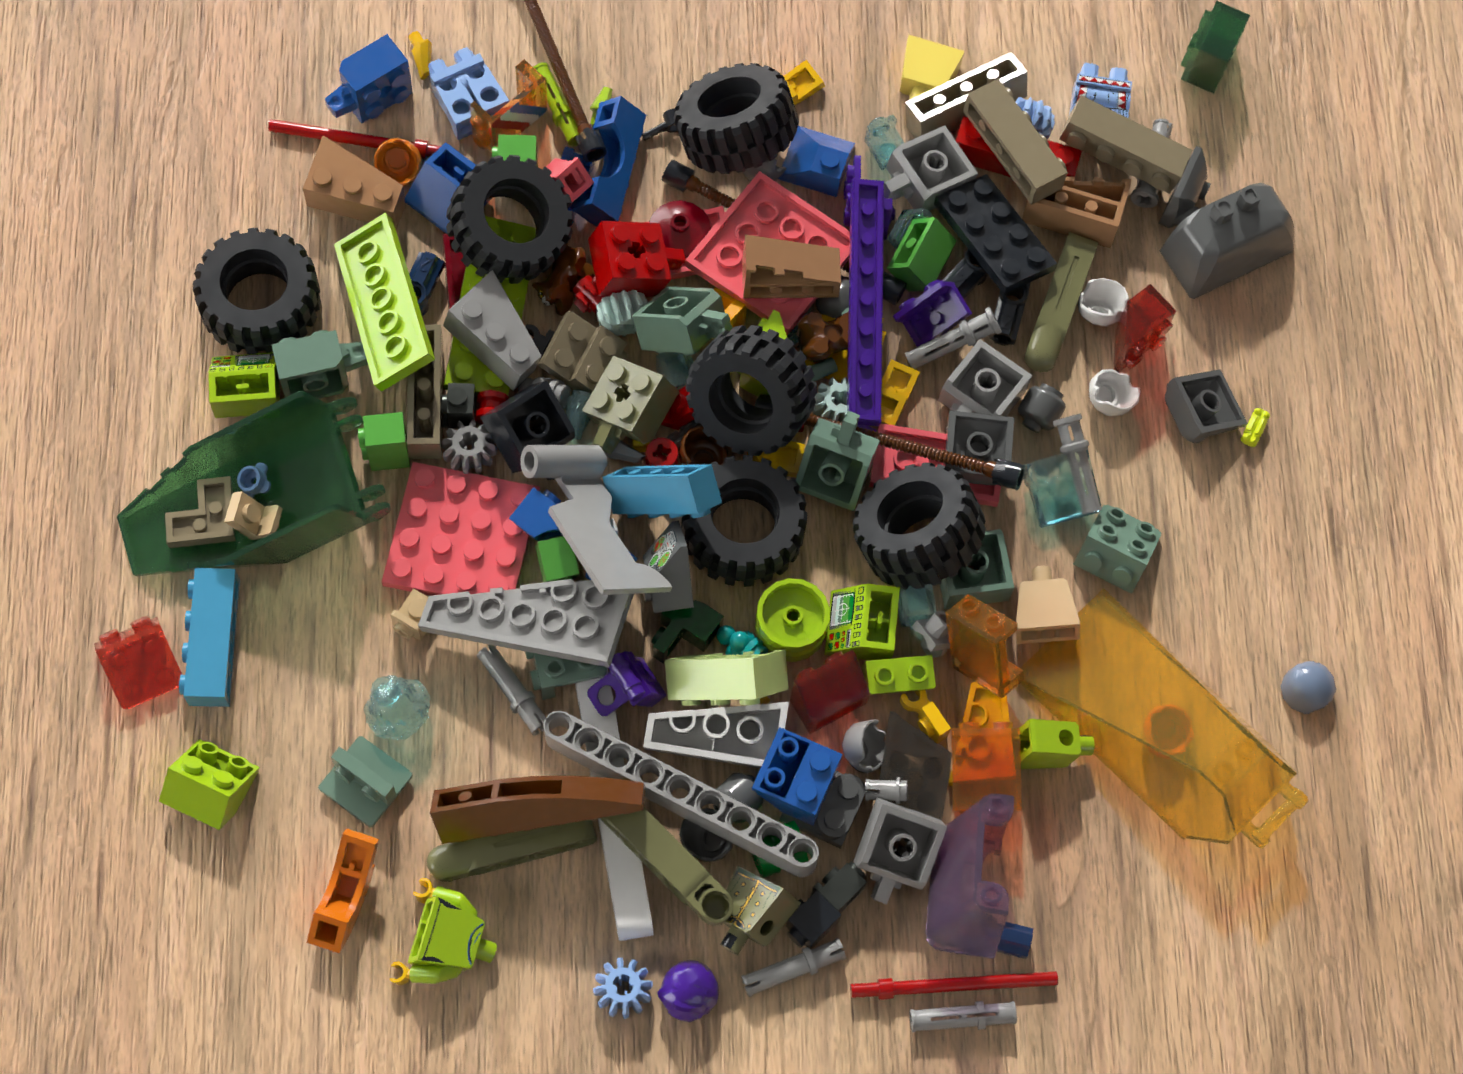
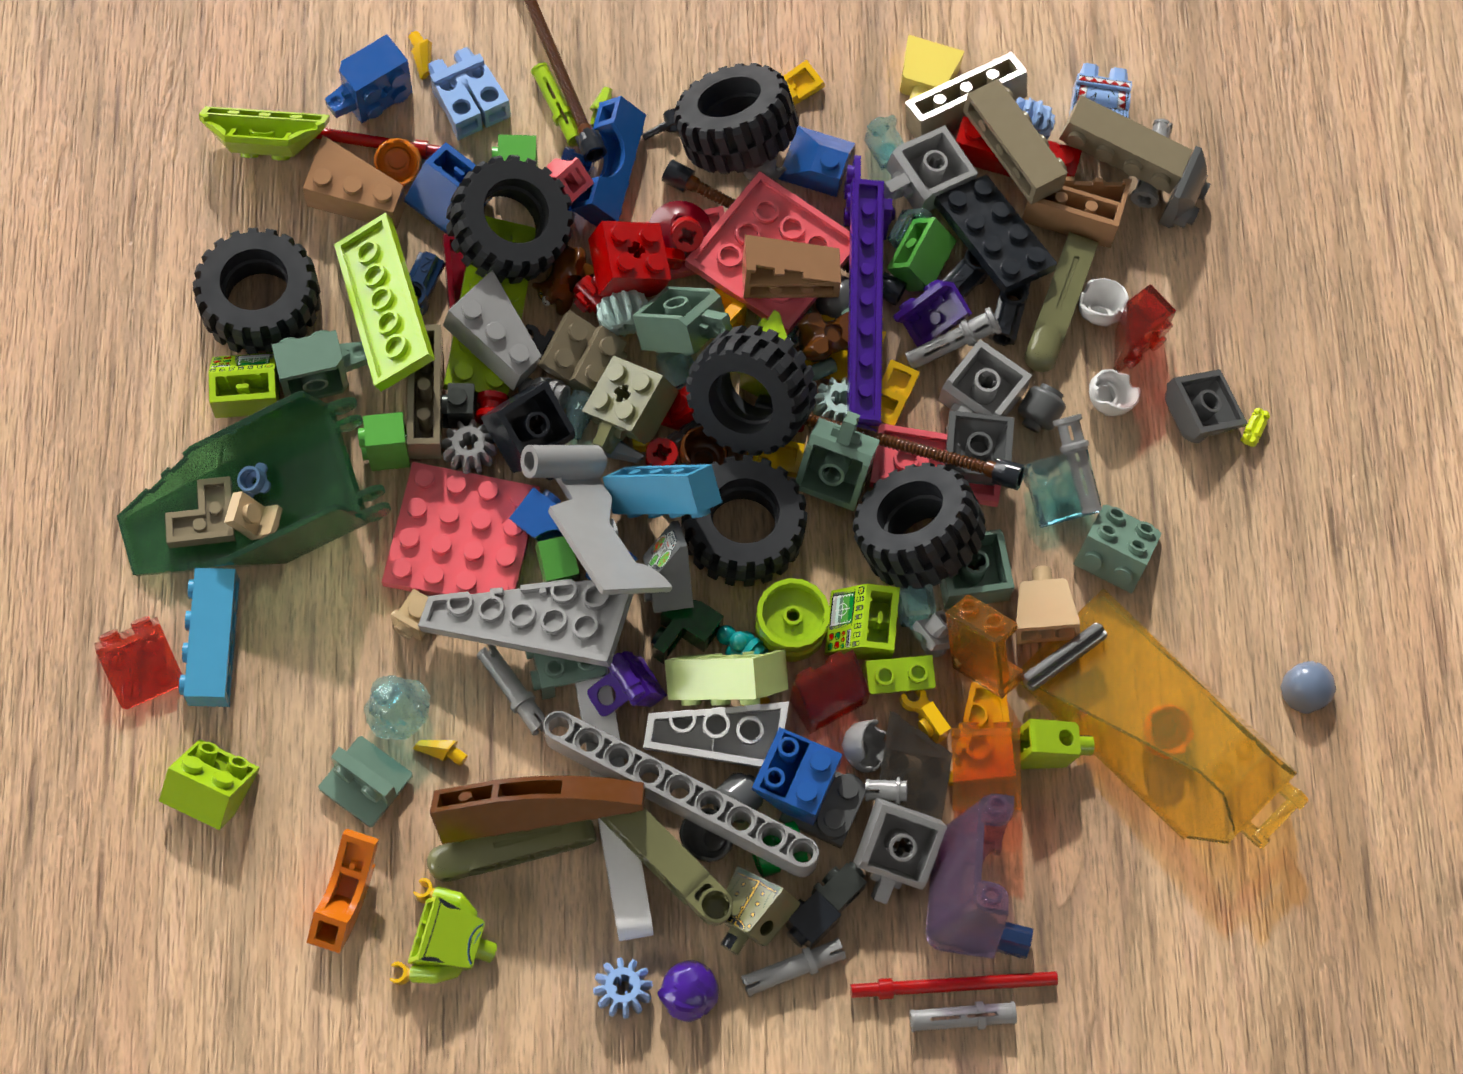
clear orange panel [470,59,548,153] -> none
dark grey hips [1159,183,1295,299] -> none
clear green brick [1180,1,1250,94] -> none
none -> lime wedge [199,106,330,160]
none -> yellow bar [412,740,468,766]
none -> red wheel [670,216,704,252]
none -> dark grey axle [1021,623,1108,691]

